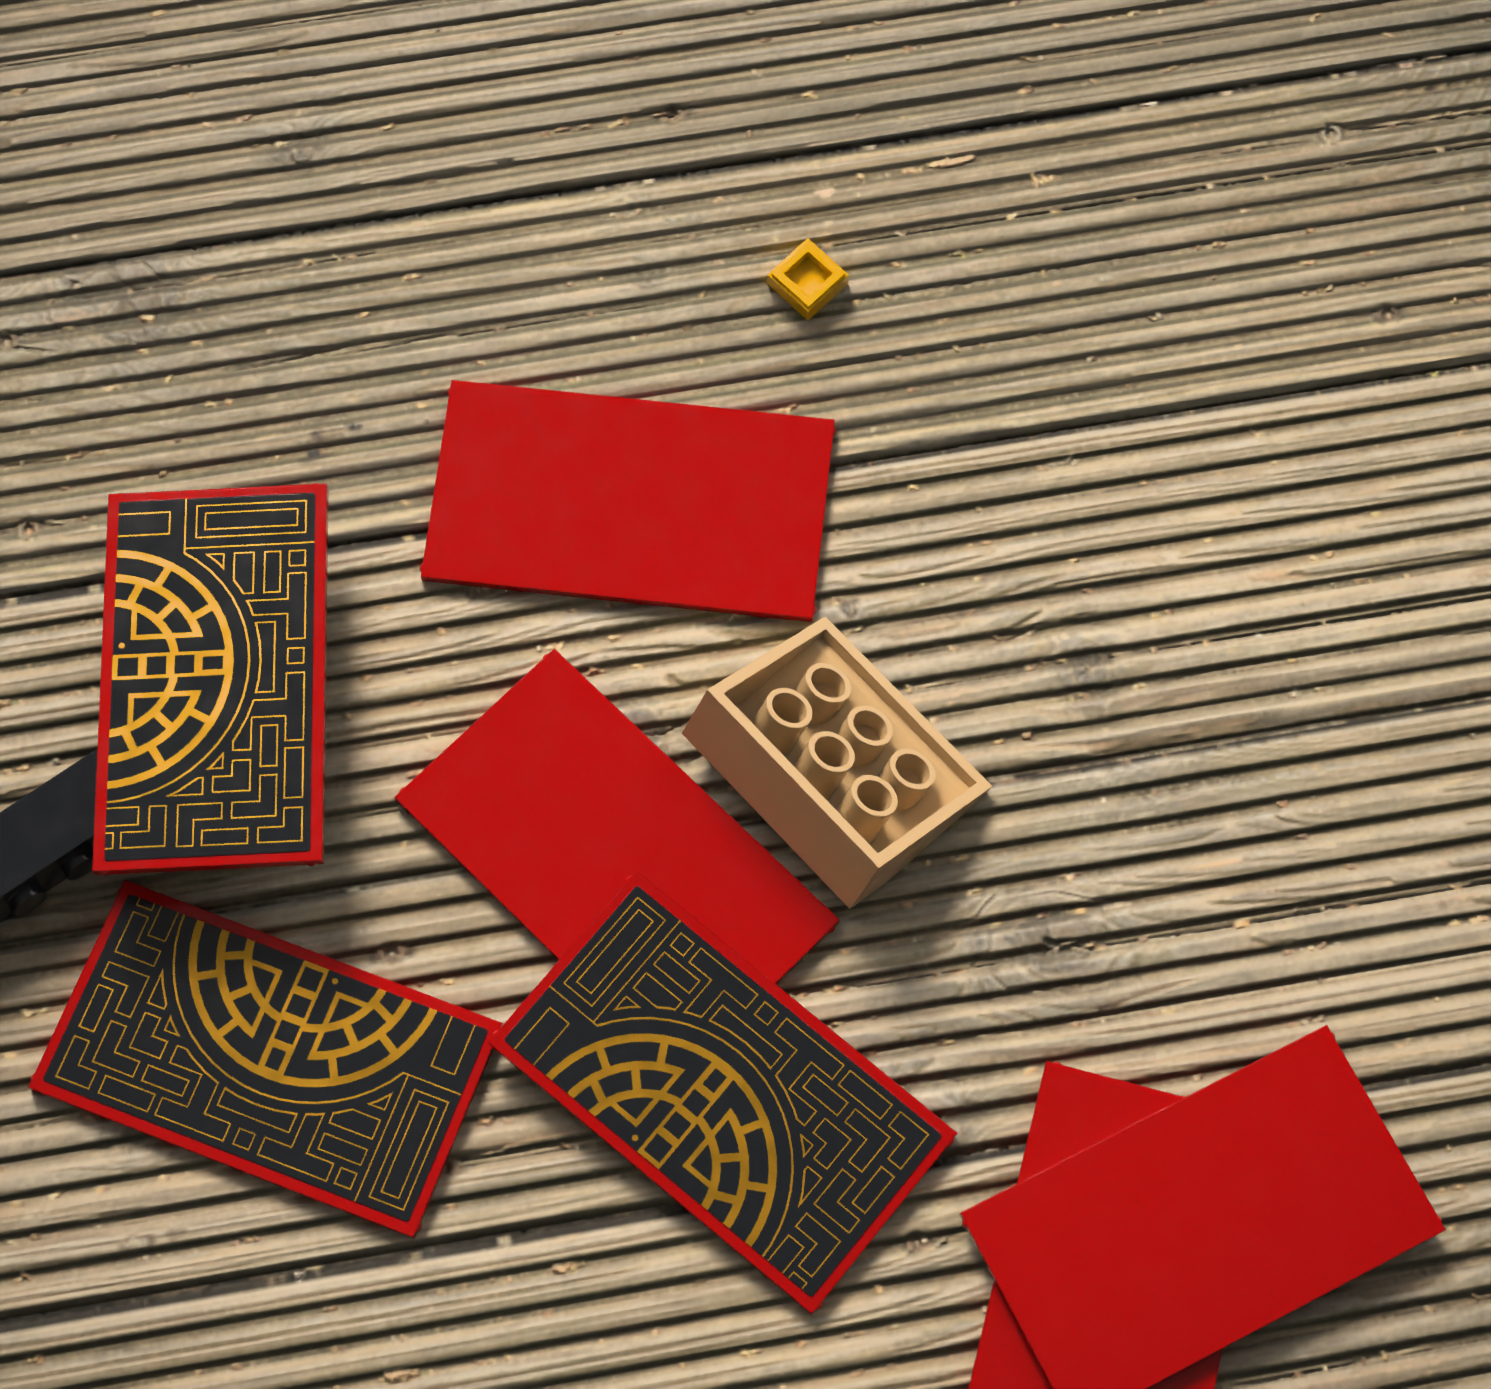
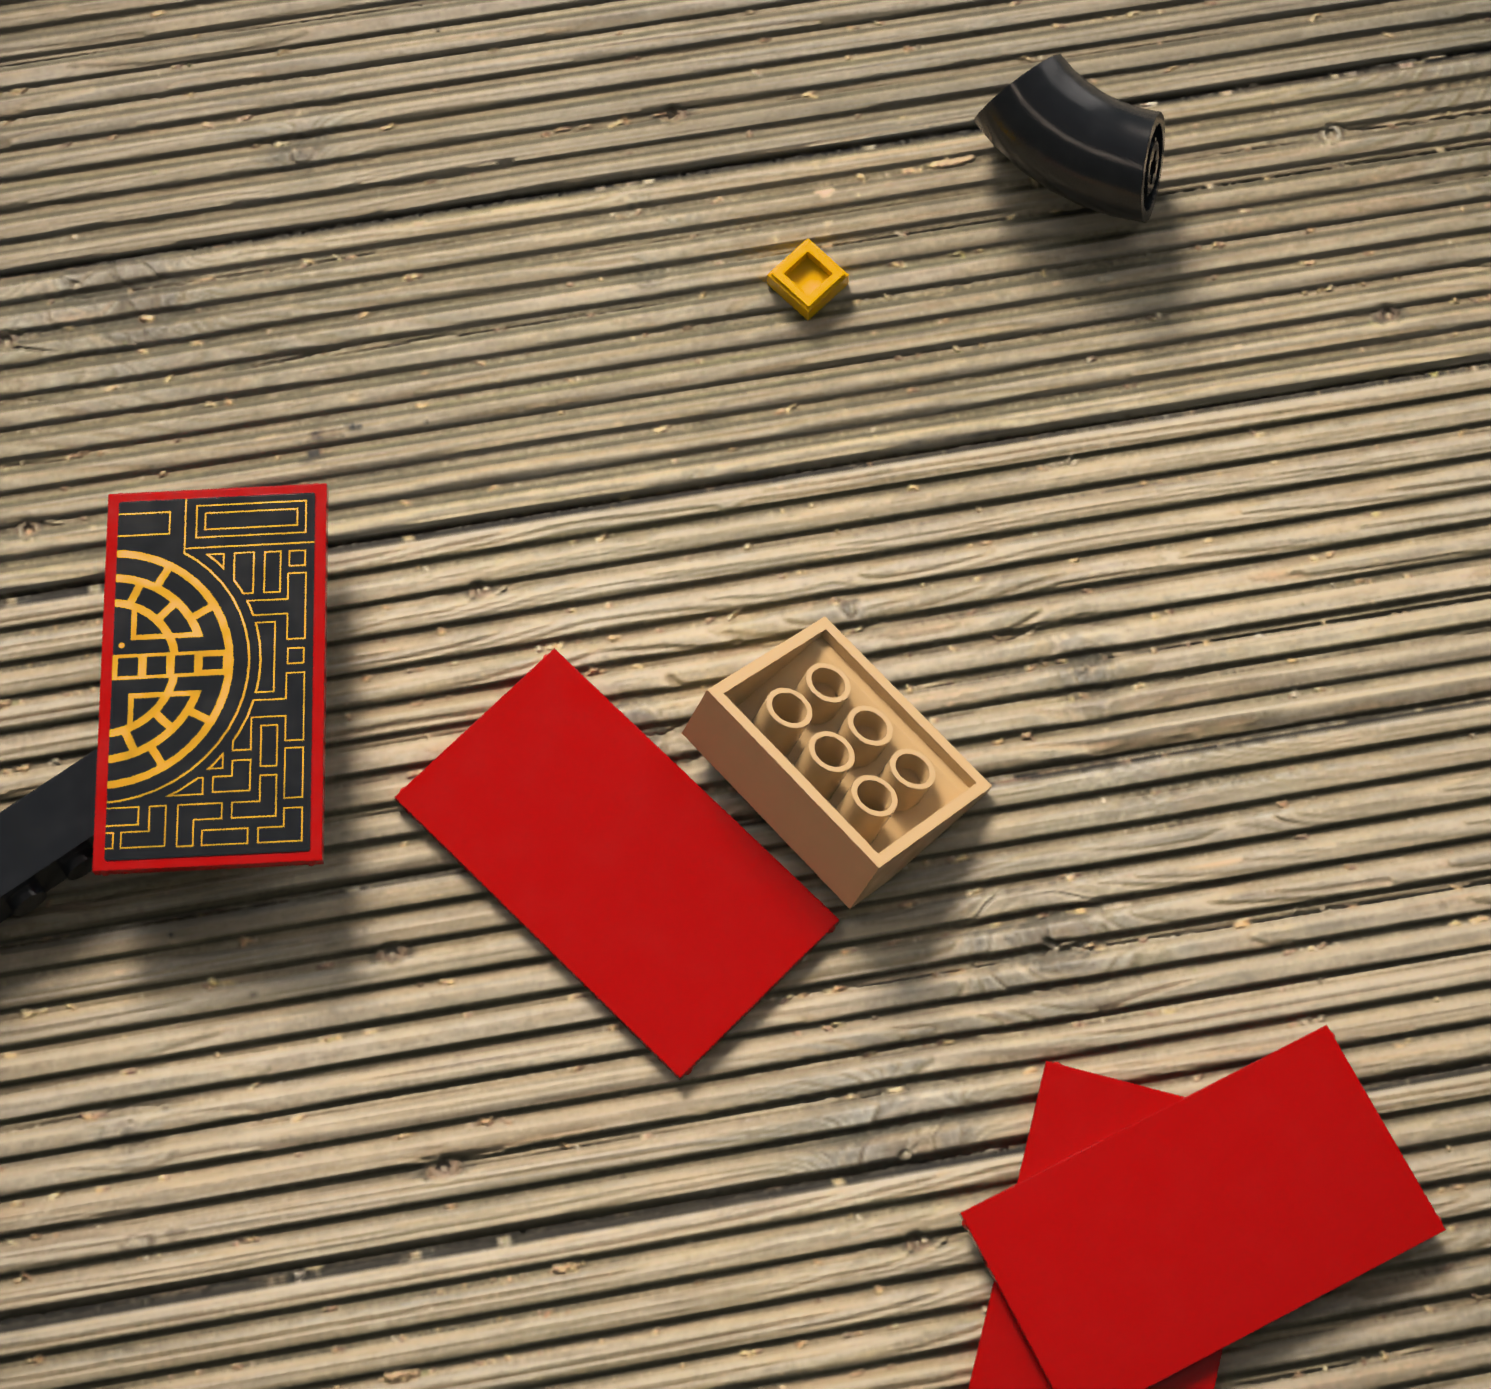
black piece [28,880,503,1239] -> none
red piece [420,380,836,622] -> none
black piece [488,870,957,1315] -> none
none -> black brick [973,54,1165,223]

